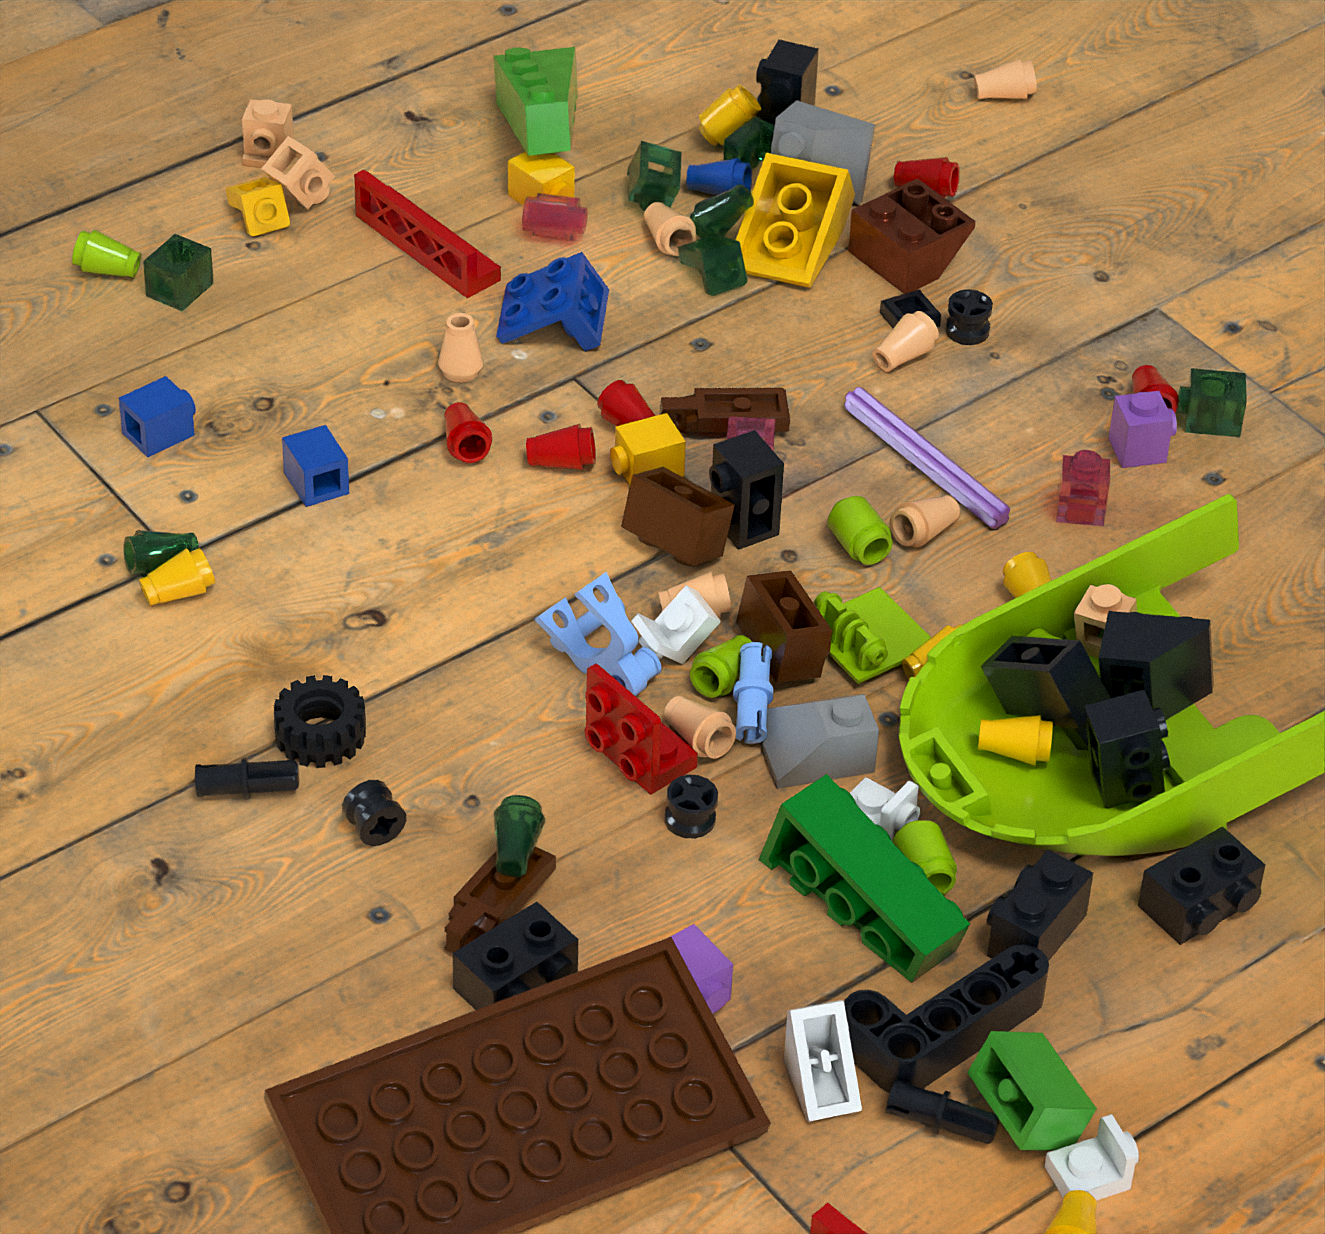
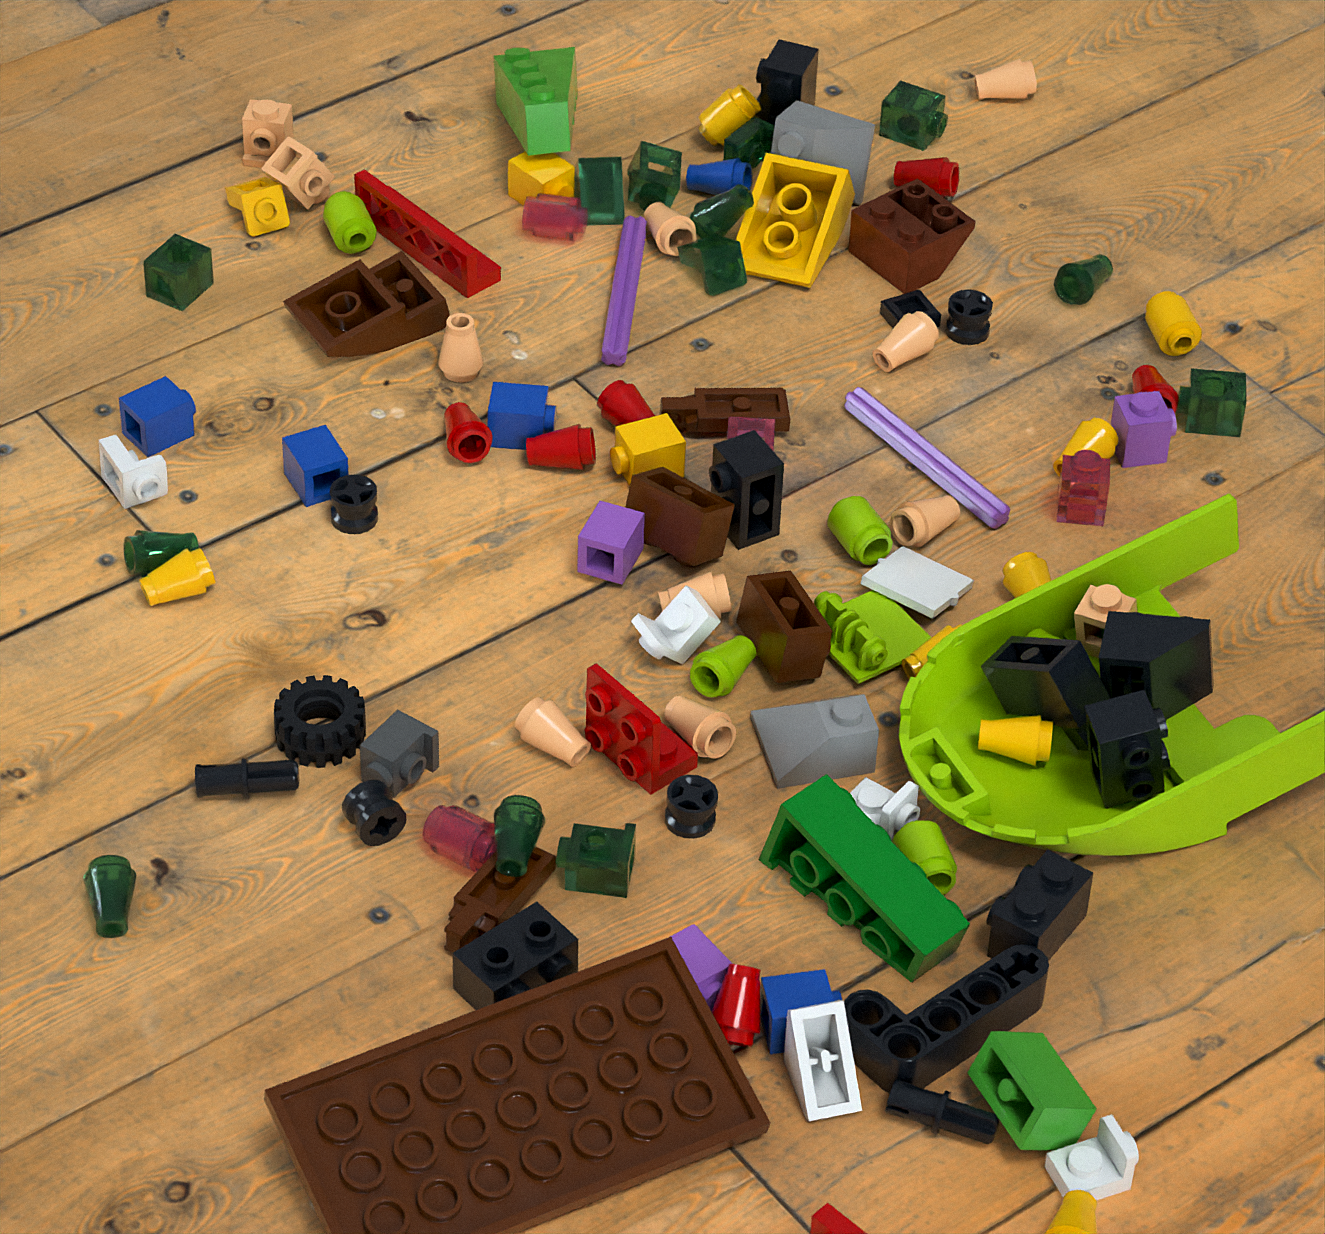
lime cone [72,229,142,278] -> none
blue bracket [496,252,609,351] -> none
light blue piece [534,572,662,696] -> none
light blue pin [733,642,773,744] -> none
black brick [1138,826,1265,945] -> none
none -> clear green cone [83,855,137,938]
none -> white bracket [99,435,168,509]
none -> reddish brown slope [283,251,450,357]
none -> lime brick [323,191,377,254]
none -> black wheel [330,474,378,534]
none -> dark grey brick [360,710,439,798]
none -> clear pink brick [423,805,503,872]
none -> blue brick [488,382,557,450]
none -> light nougat cone [514,697,591,767]
none -> clear green brick [556,823,636,898]
none -> clear green slope [575,157,625,226]
none -> medium lavender brick [577,500,645,585]
none -> medium lavender axle [601,215,647,367]
none -> red cone [711,964,761,1047]
none -> blue brick [760,969,842,1054]
none -> white piece [861,546,974,619]
none -> clear green brick [879,80,948,151]
none -> yellow cone [1053,418,1119,483]
none -> clear green cone [1054,254,1113,305]
none -> yellow brick [1145,291,1202,356]

